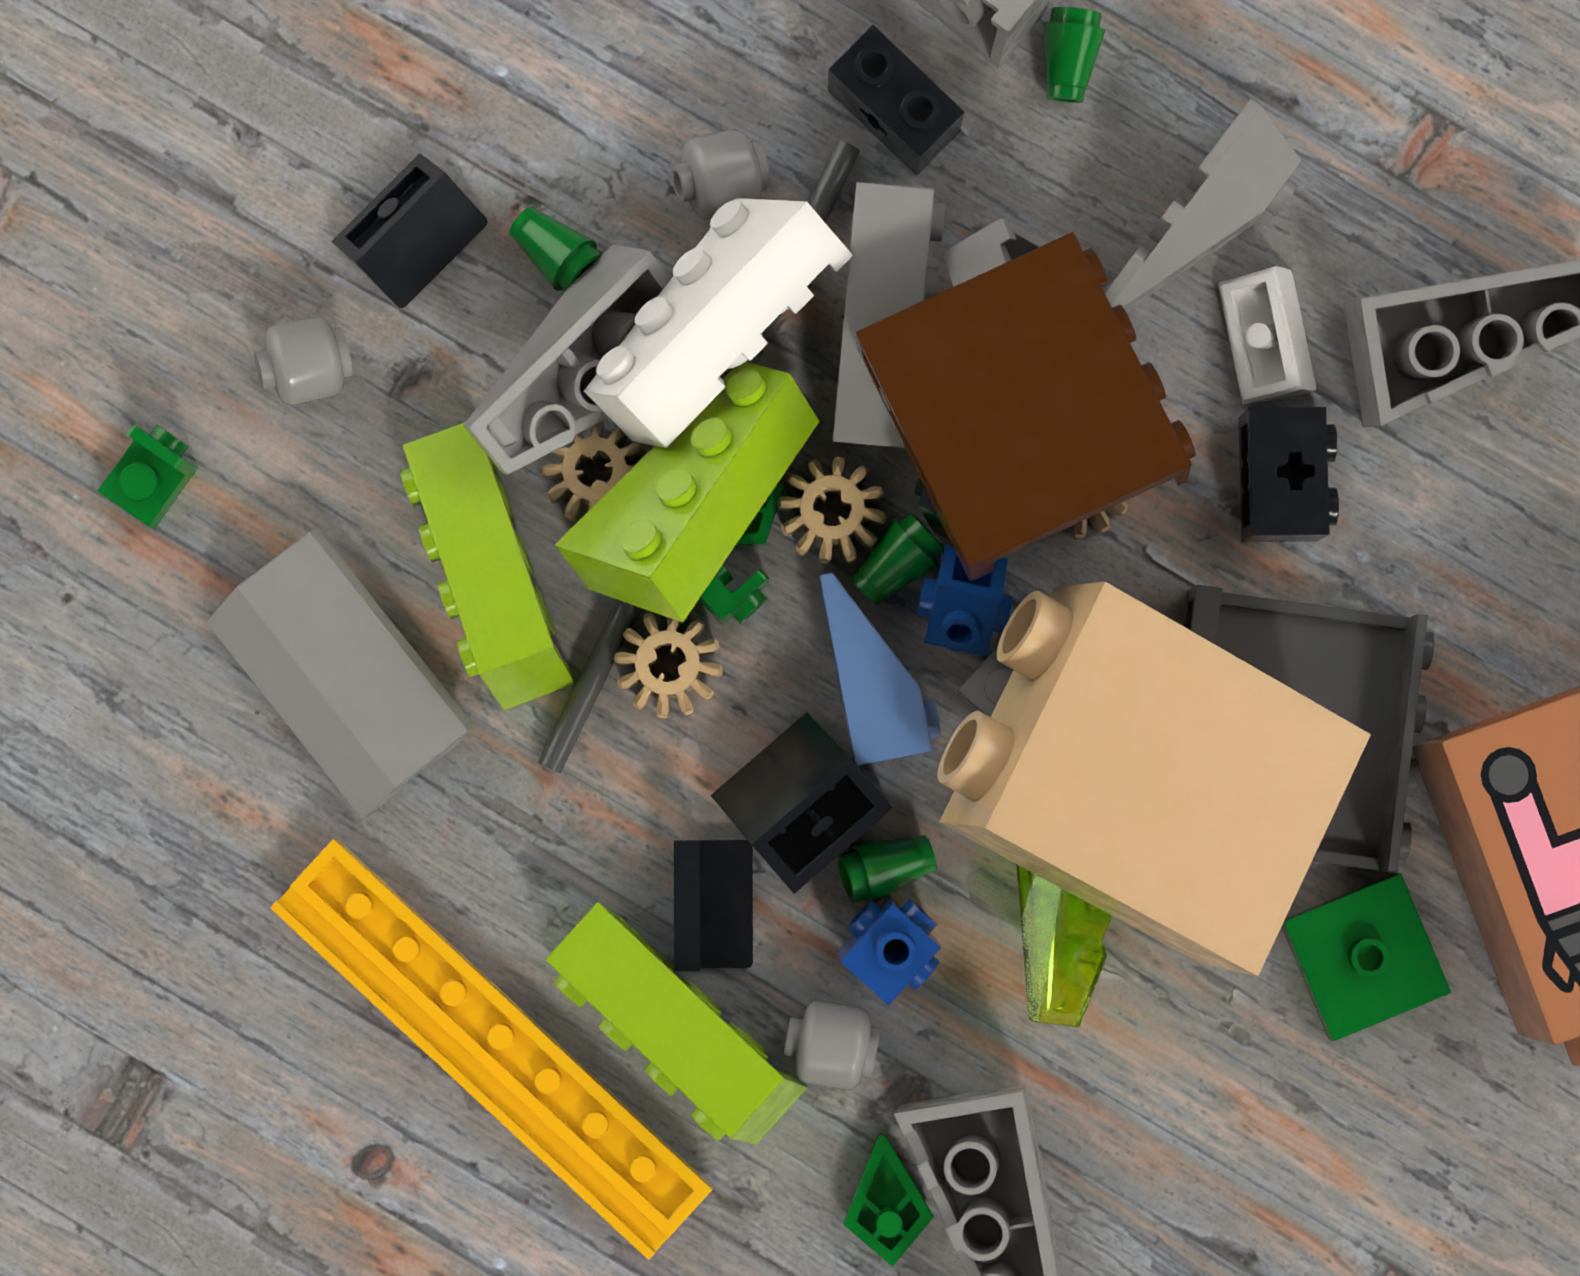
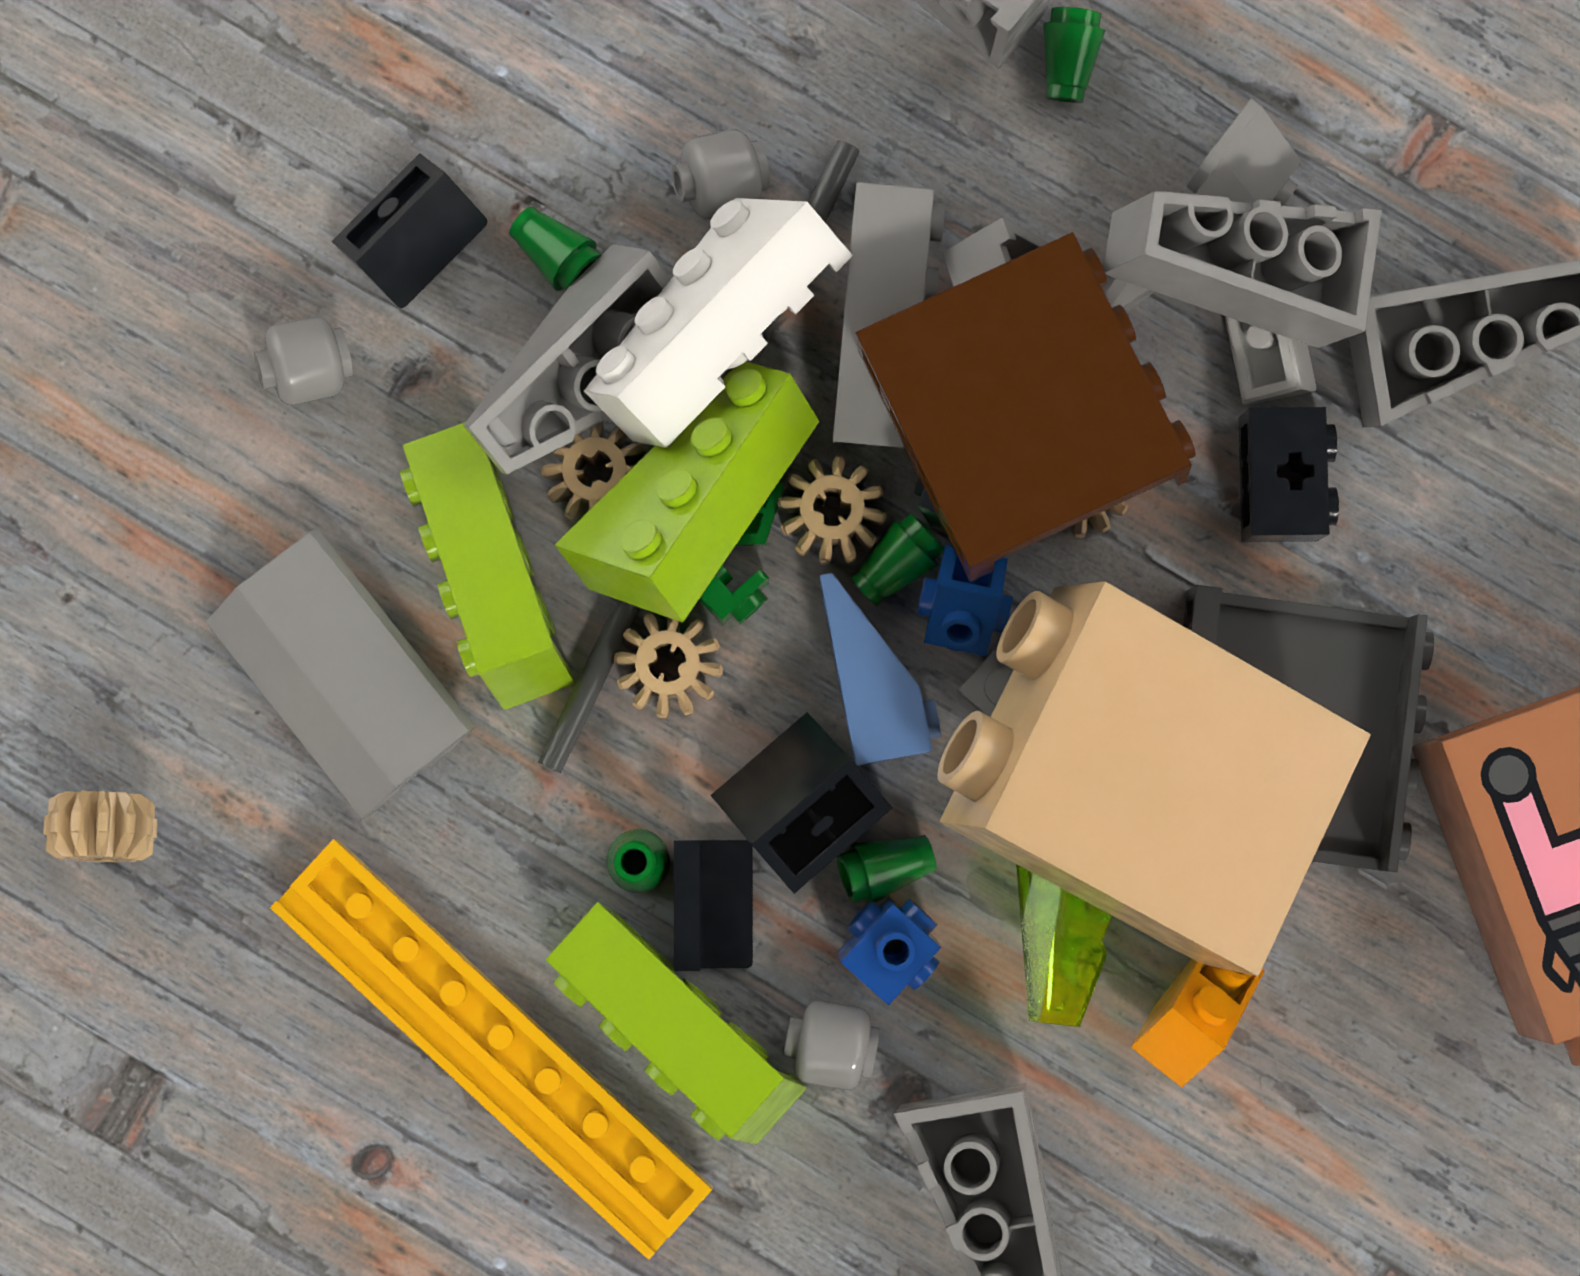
green bracket [97,424,198,530] -> none
black brick [828,25,965,176] -> none
green piece [843,1133,934,1267] -> none
green plate [1282,873,1452,1042] -> none
none -> tan gear [43,790,158,863]
none -> green cone [606,829,670,893]
none -> light grey wedge [1103,191,1382,348]
none -> light orange slope [1131,959,1265,1088]

